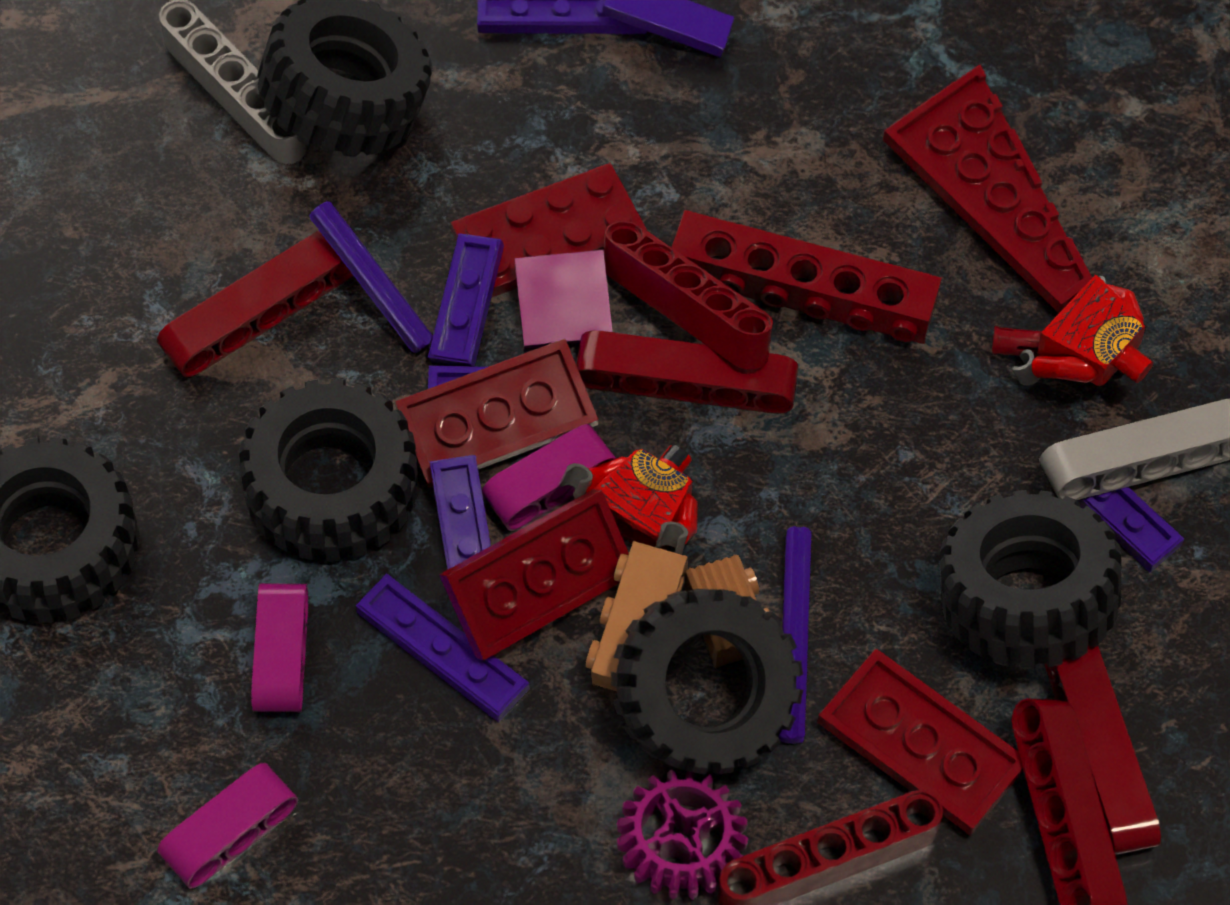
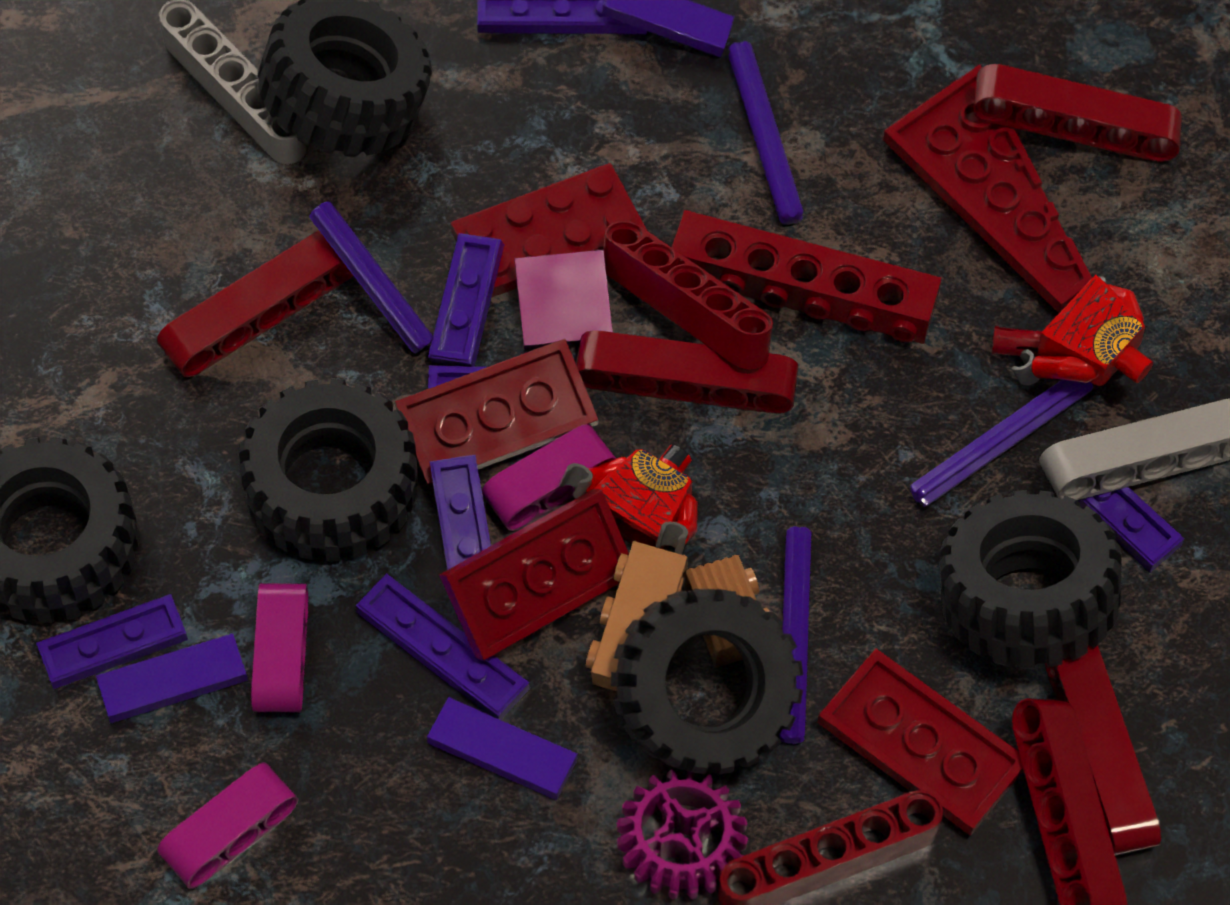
none -> dark purple tile [37,594,188,690]
none -> dark purple tile [96,633,248,724]
none -> dark purple tile [427,697,577,800]
none -> dark purple axle [729,41,803,225]
none -> dark purple axle [910,380,1093,507]
none -> dark red beam [974,64,1182,162]

